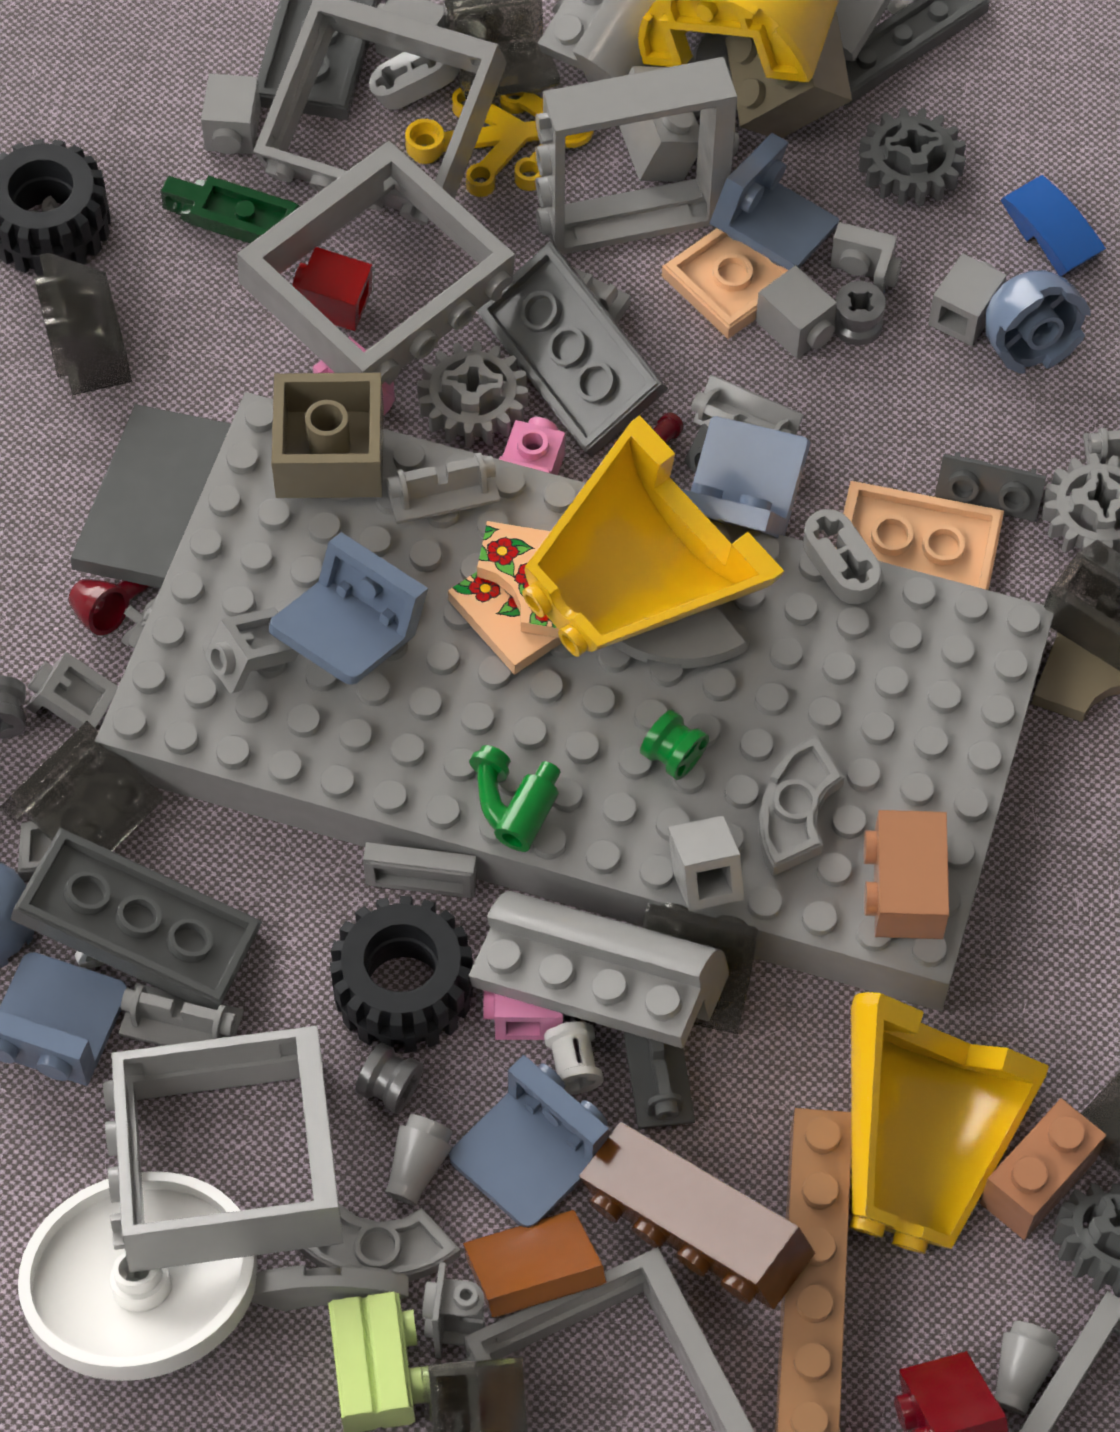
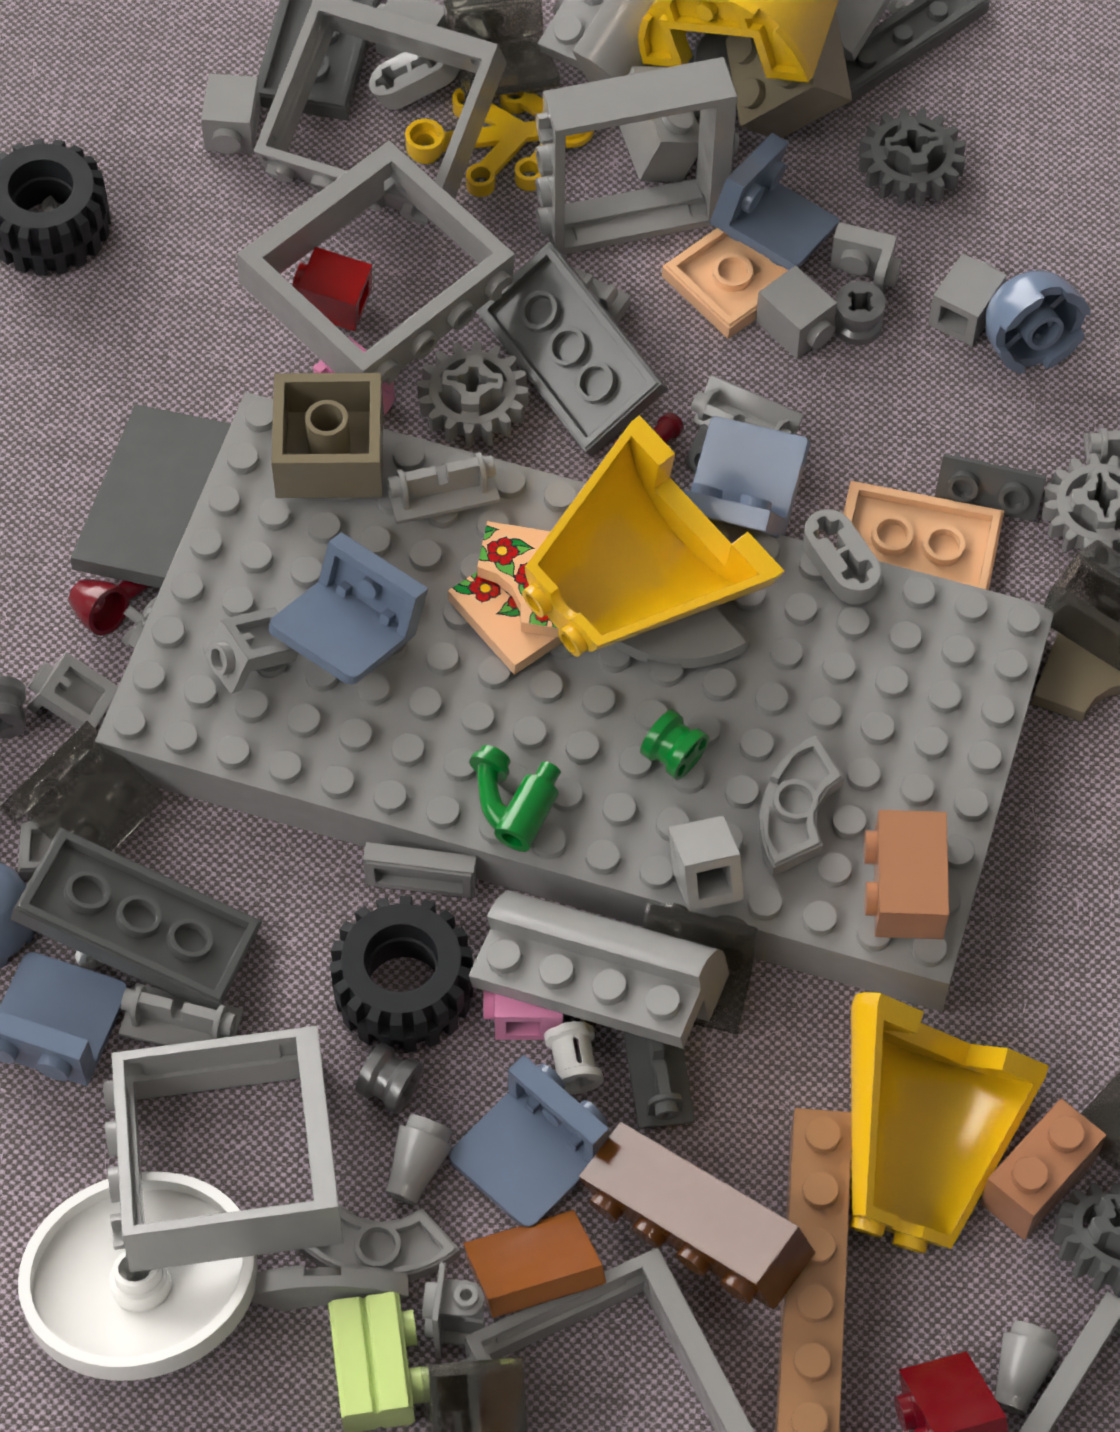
clear smoke slope [34,253,132,396] -> none
dark green hinge [160,175,300,243] -> none
bright pink brick [499,417,565,475] -> none
blue slope [1000,175,1106,277] -> none

